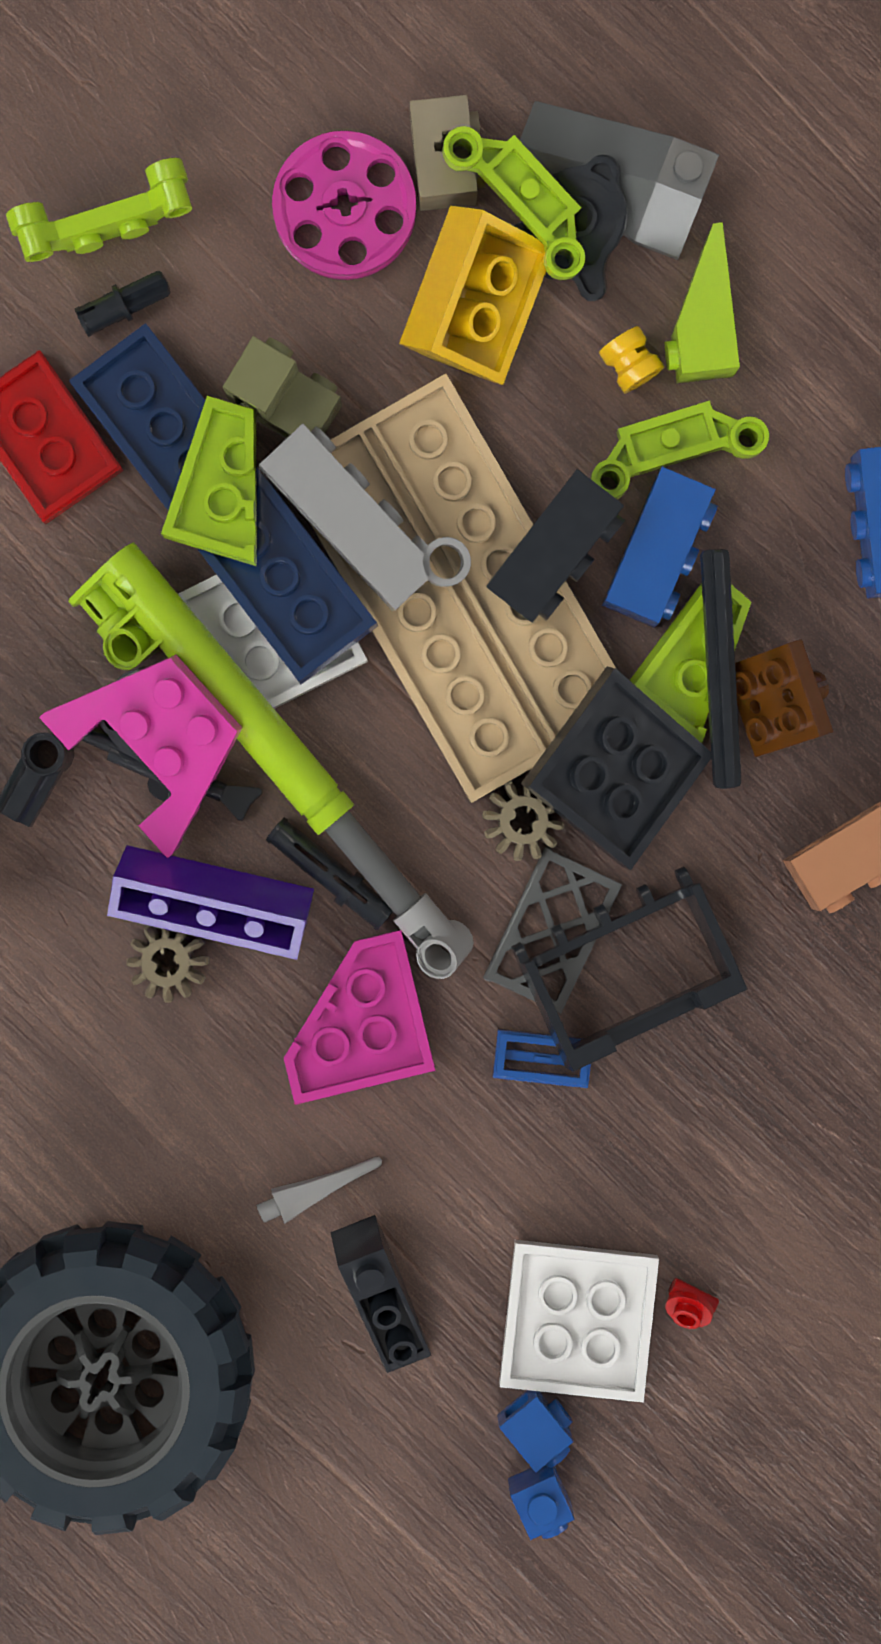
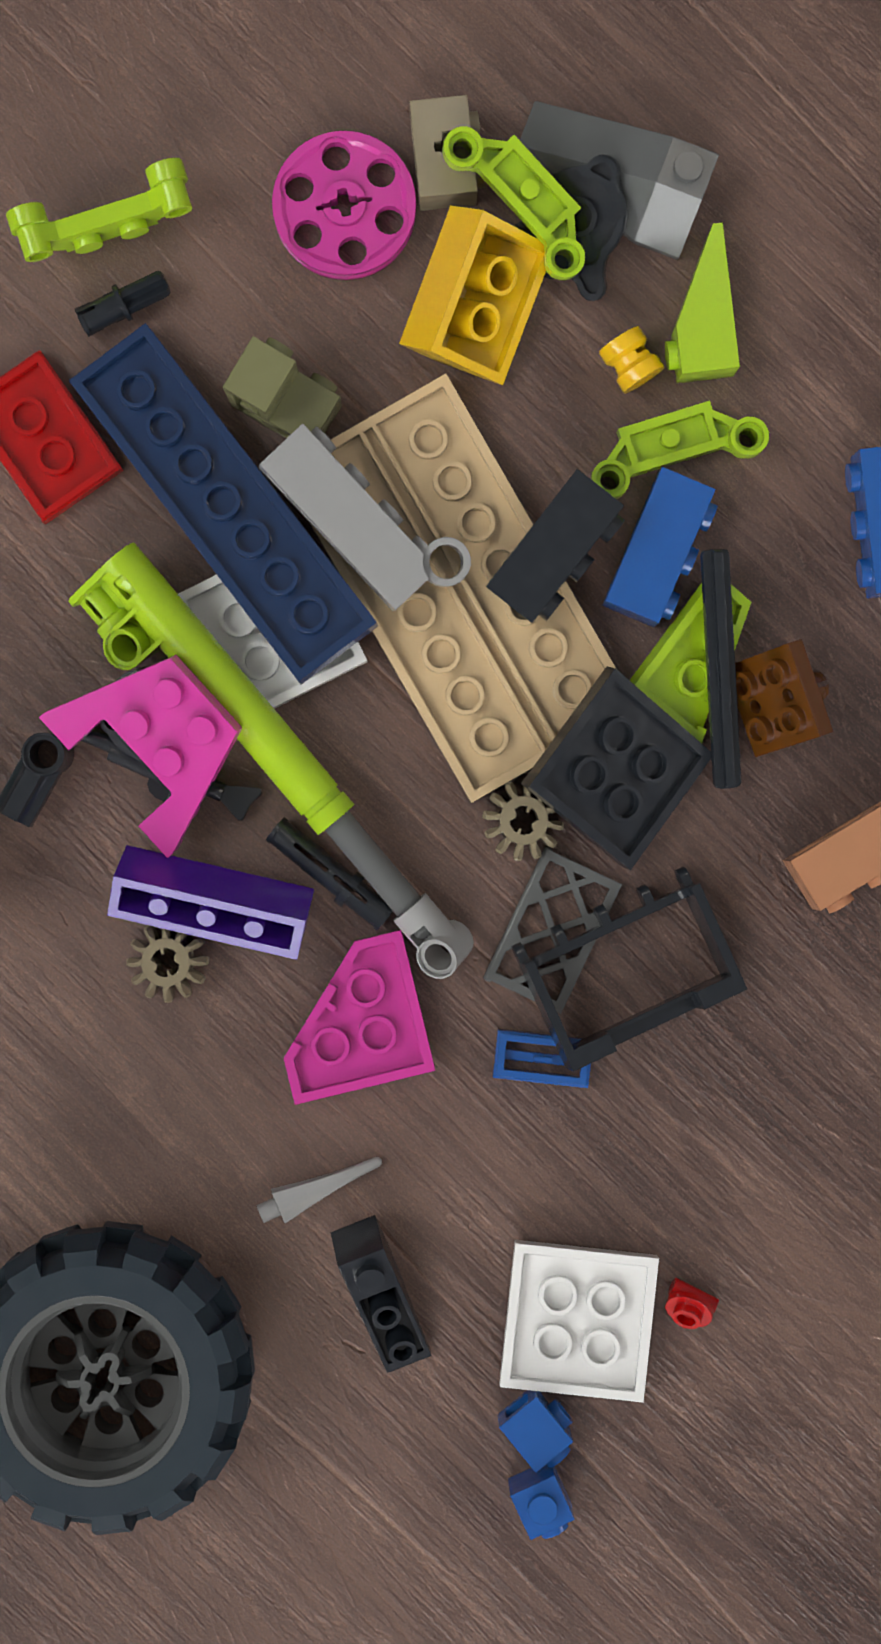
lime wing [161,396,257,566] -> none

